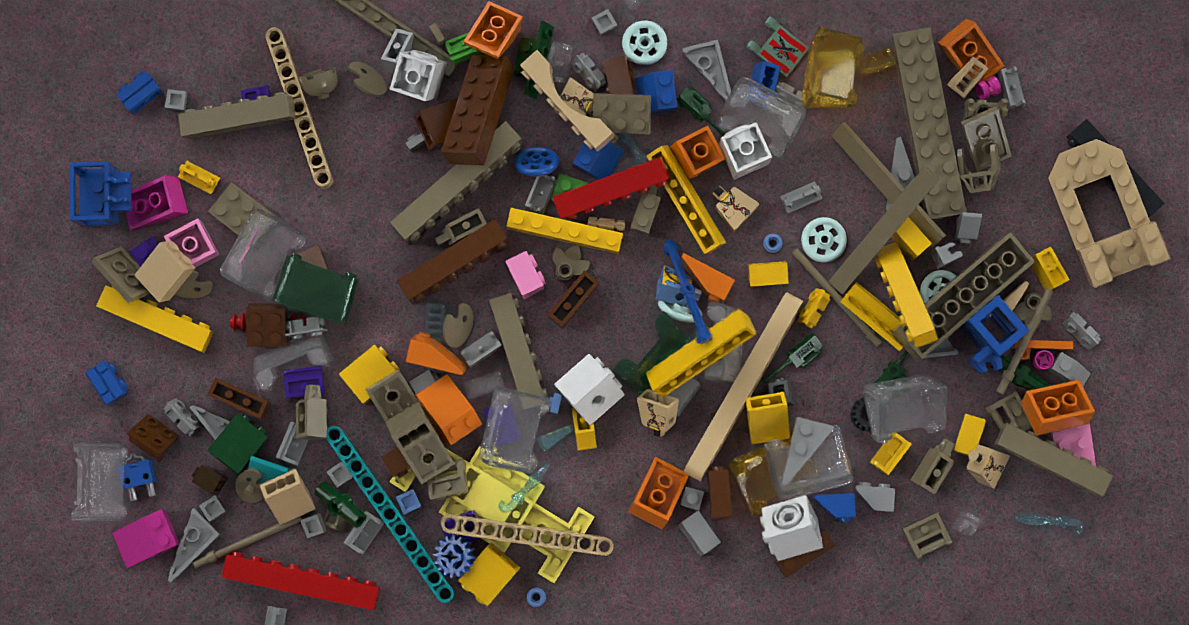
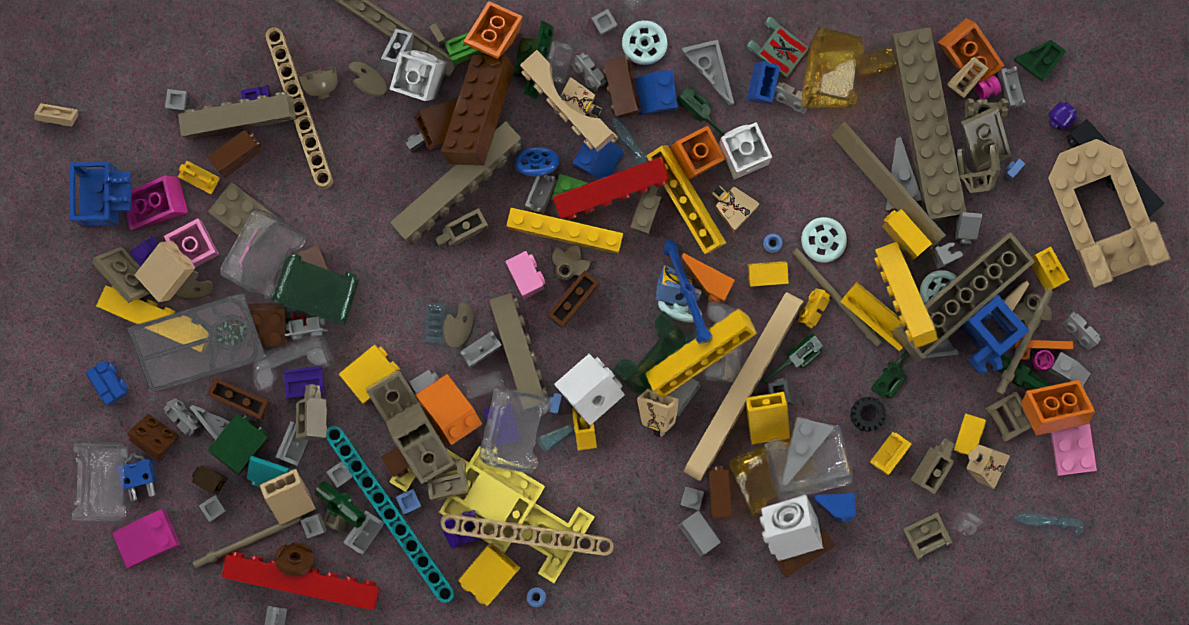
blue brick [116,71,163,115] -> none
light grey wing [168,508,221,583] -> none
dark tan piece [235,469,264,503] -> none
reddish brown brick [396,219,509,304] -> none
orange slope [406,332,468,375] -> none
blue gear [433,535,476,578] -> none
clear light blue piece [498,463,550,513] -> none
tan axle [588,217,625,231] -> none
dark tan plate [593,93,651,134] -> none
orange slope [628,457,689,530] -> none
clear windscreen [715,77,806,161] -> none
light grey hinge [780,181,823,214] -> none
dark tan tile [828,166,941,294] -> none
light grey slope [854,482,895,512] -> none
clear windscreen [863,375,947,443] -> none
dark tan brick [994,422,1113,497] -> none
none -> tan plate [34,103,78,127]
none -> clear piece [127,292,266,393]
none -> reddish brown brick [207,130,262,178]
none -> reddish brown tile [275,542,315,576]
none -> medium blue plate [1004,159,1025,181]
none -> dark green wing [1013,40,1066,82]
none -> dark purple head [1048,102,1077,130]

